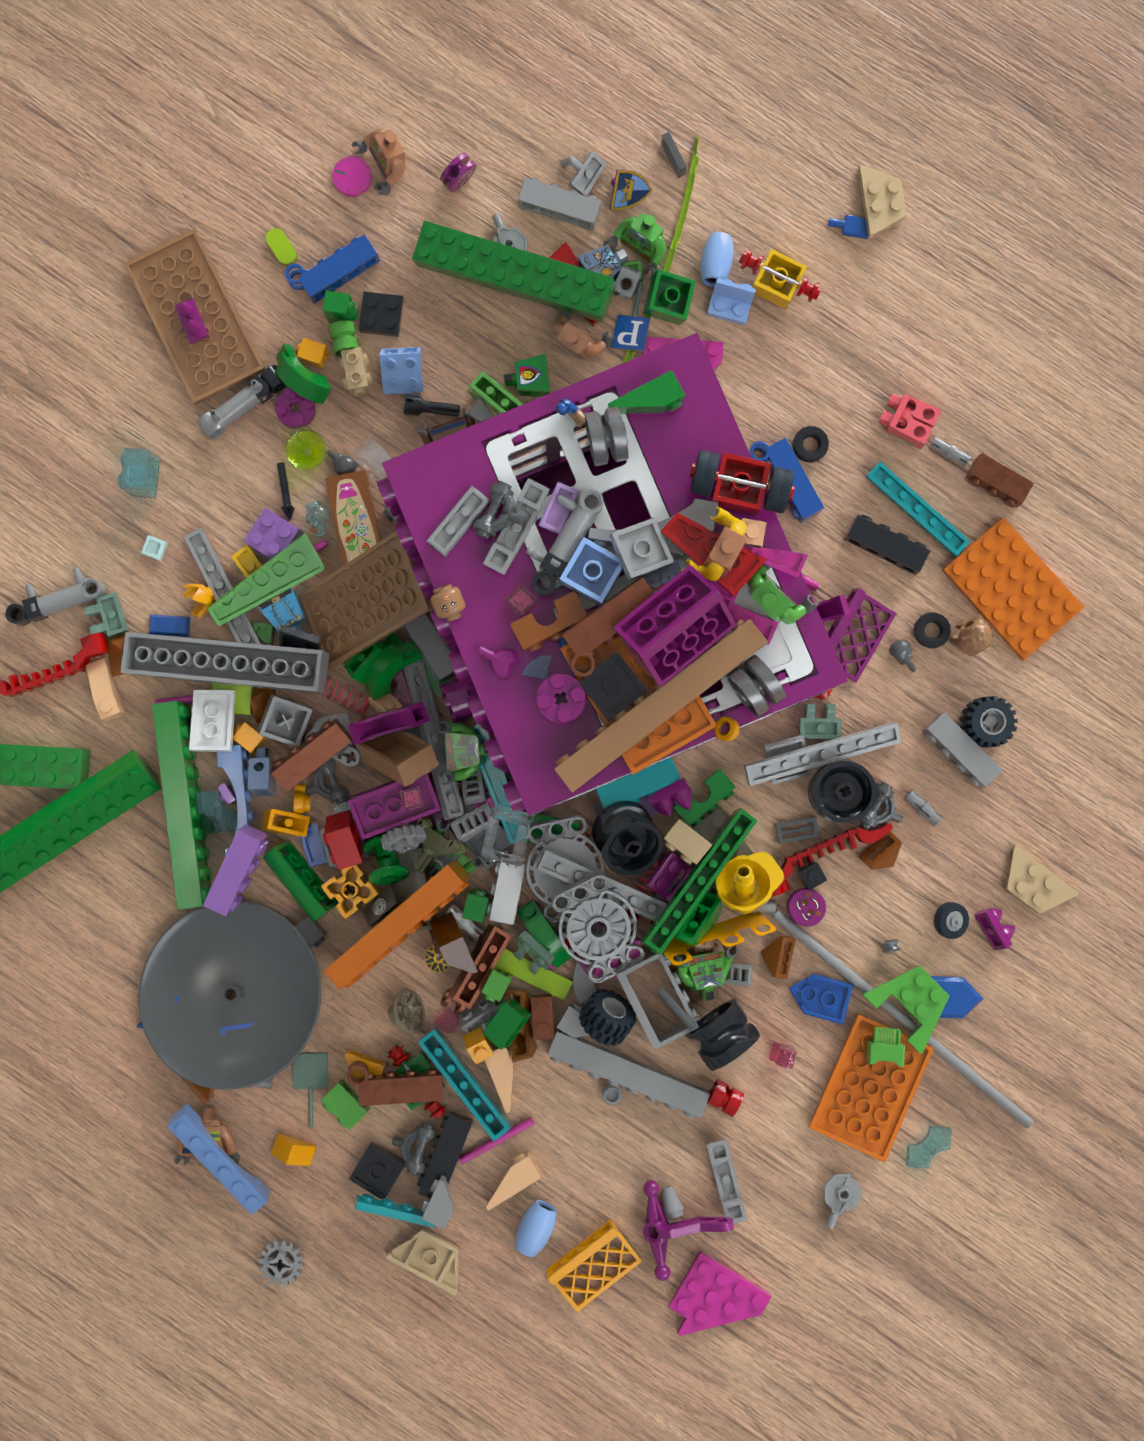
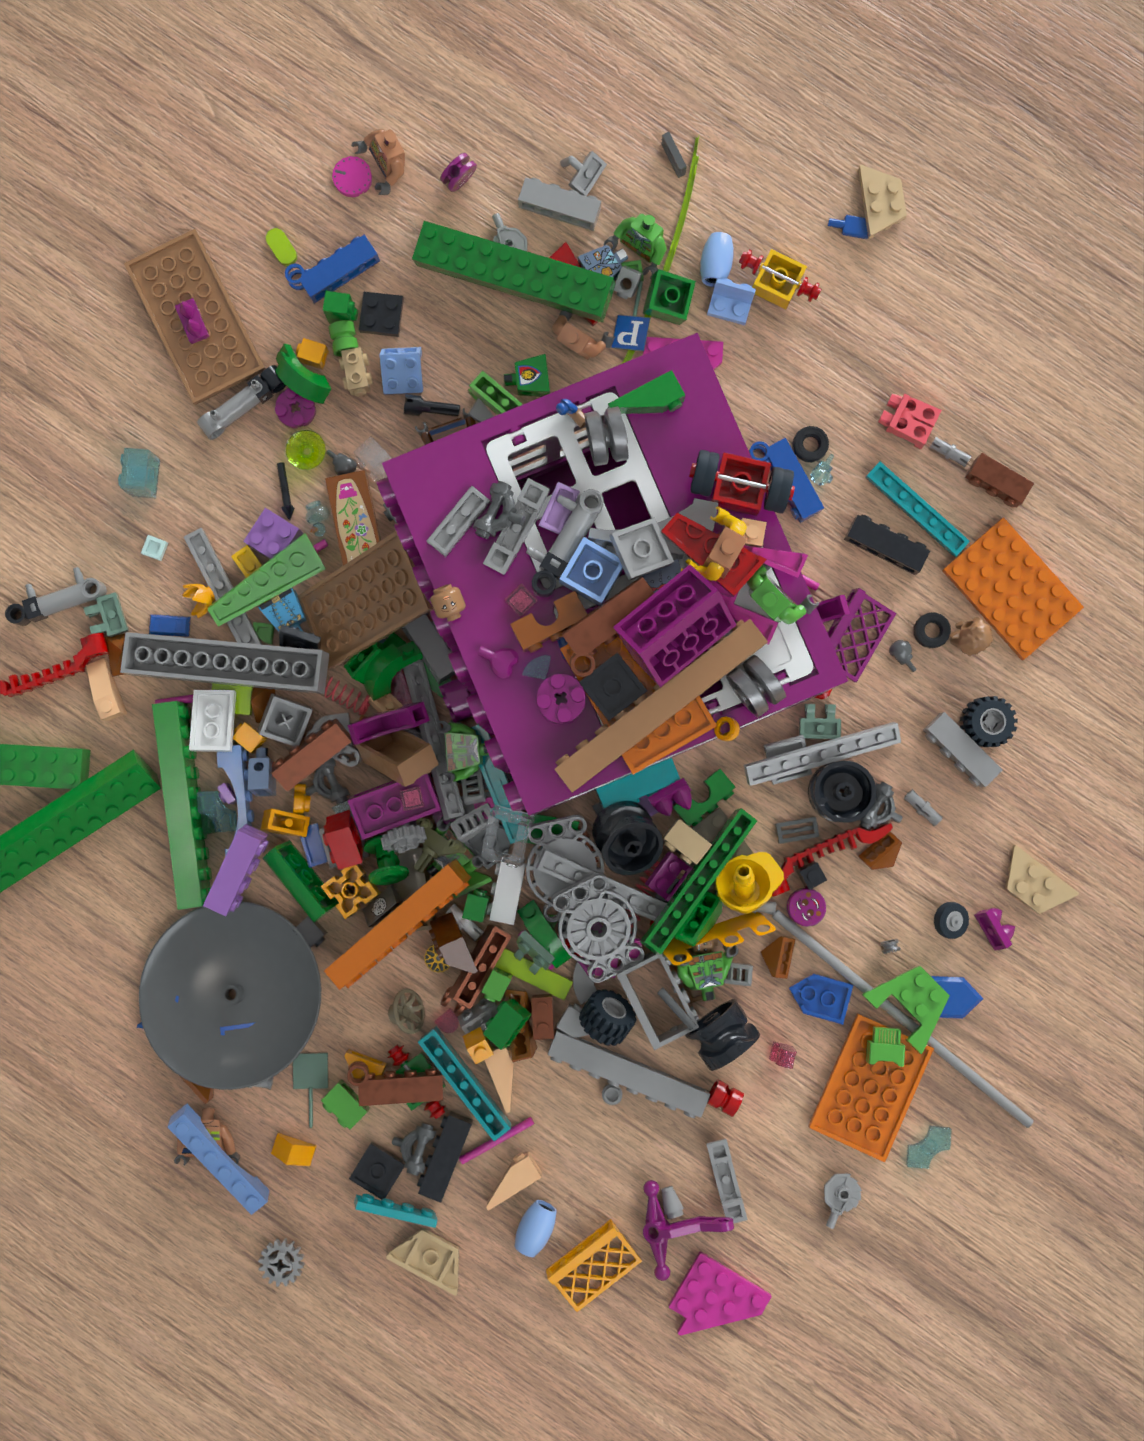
light grey slope [421,1175,455,1230] -> none
shield [610,170,653,210] -> none
none -> bright green slope [453,870,493,899]
none -> clear light blue piece [810,454,834,486]

